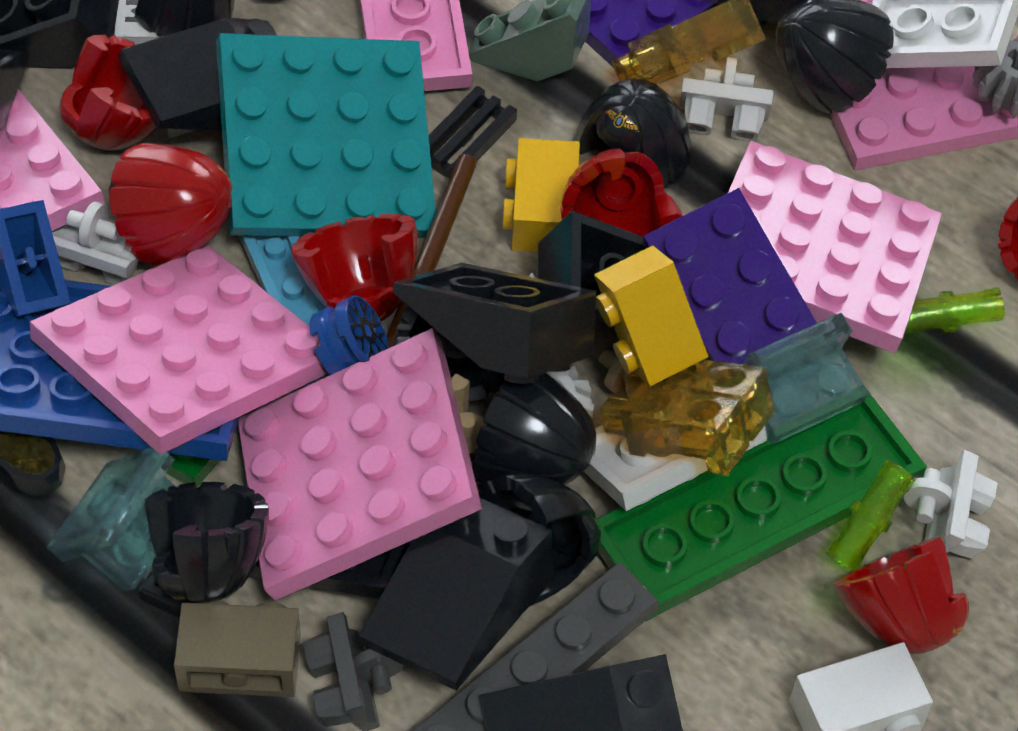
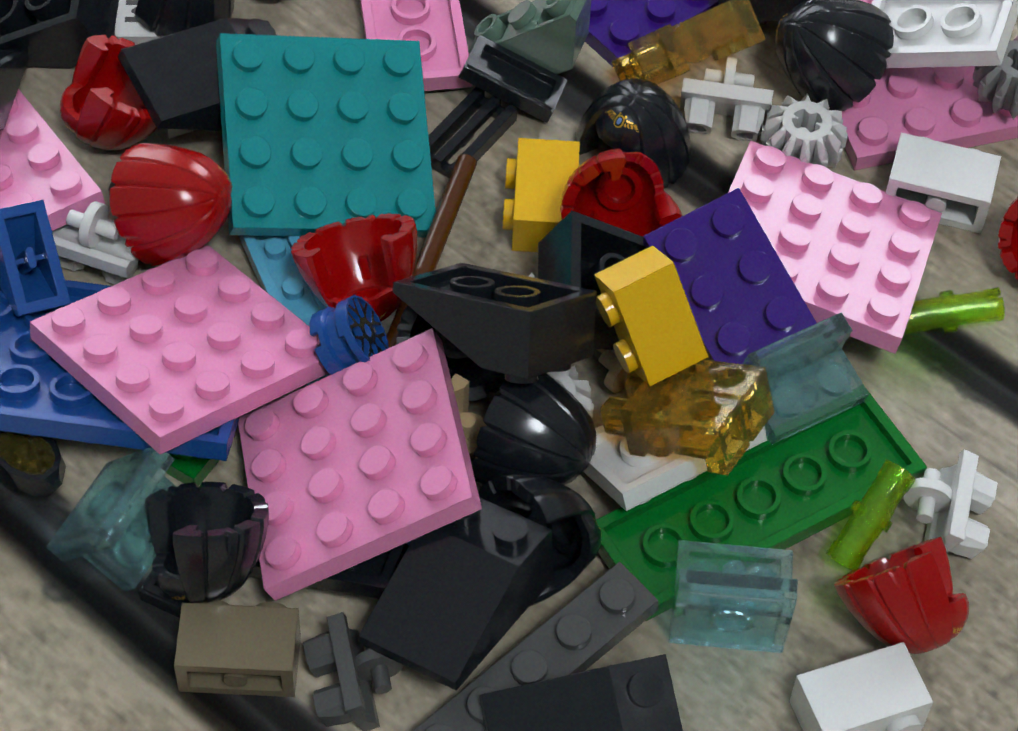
none -> black tile [459,35,568,123]
none -> clear light blue bracket [669,540,798,653]
none -> white gear [760,93,848,168]
none -> white brick [885,132,1001,234]

